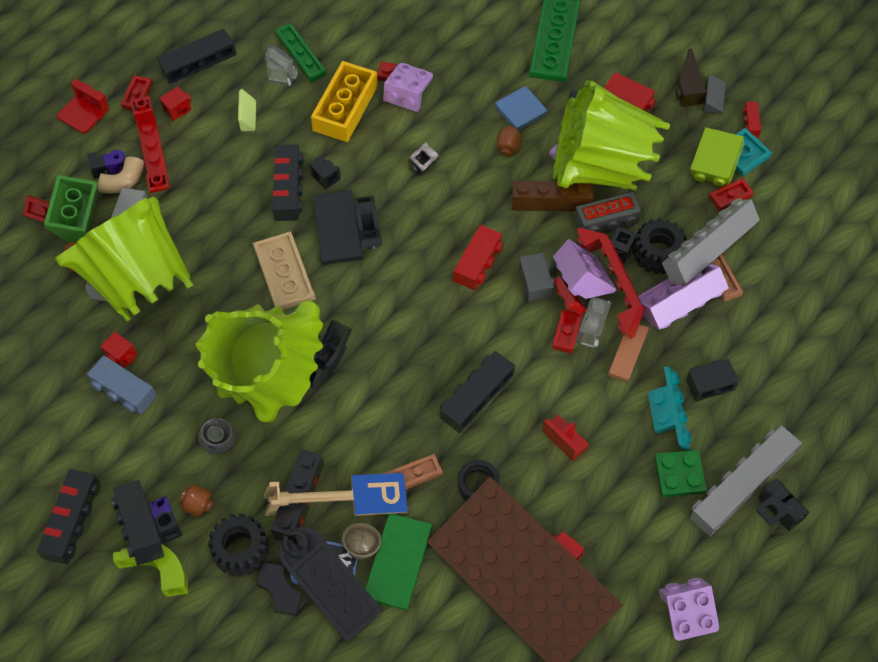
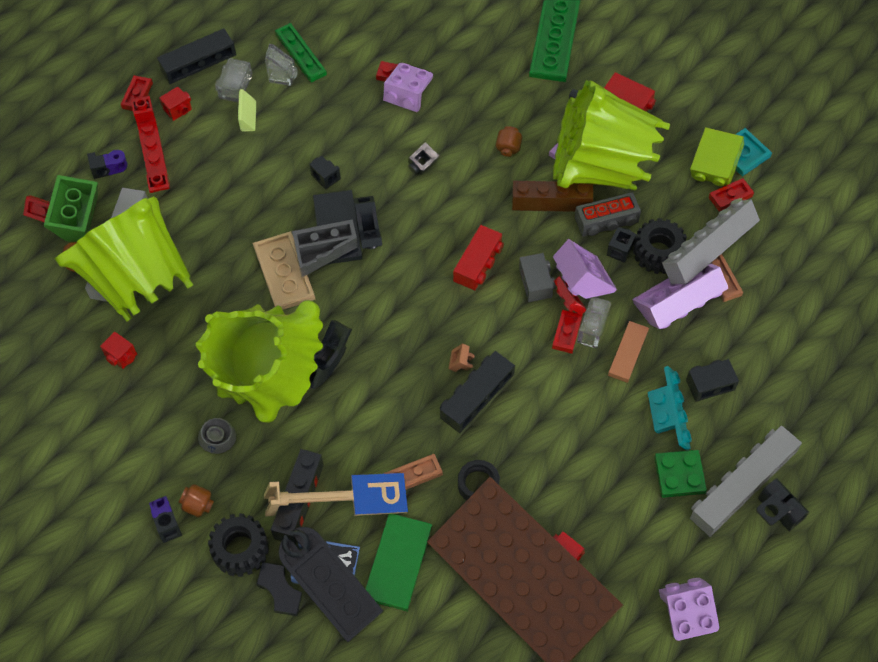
black brick [36,469,100,565] -> none
red bracket [57,79,110,134] -> none
sand blue brick [87,355,157,416] -> none
tan cylinder [98,157,144,194] -> none
black brick [111,480,164,566] -> none
lime arch [113,544,189,597] -> none
black brick [272,145,304,221] -> none
yellow brick [311,61,378,142] -> none
dark tan hat [342,523,381,560] -> none
medium blue tile [495,86,548,130] -> none
red panel [542,415,589,461] -> none
red slope [577,228,645,339] -> none
dark brown slope [675,48,707,107] -> none
dark grey slope [703,74,726,114] -> none
red piece [742,102,761,138] -> none
none -> clear brick [215,58,253,103]
none -> dark grey wedge [292,219,357,277]
none -> nougat tile [449,343,475,372]

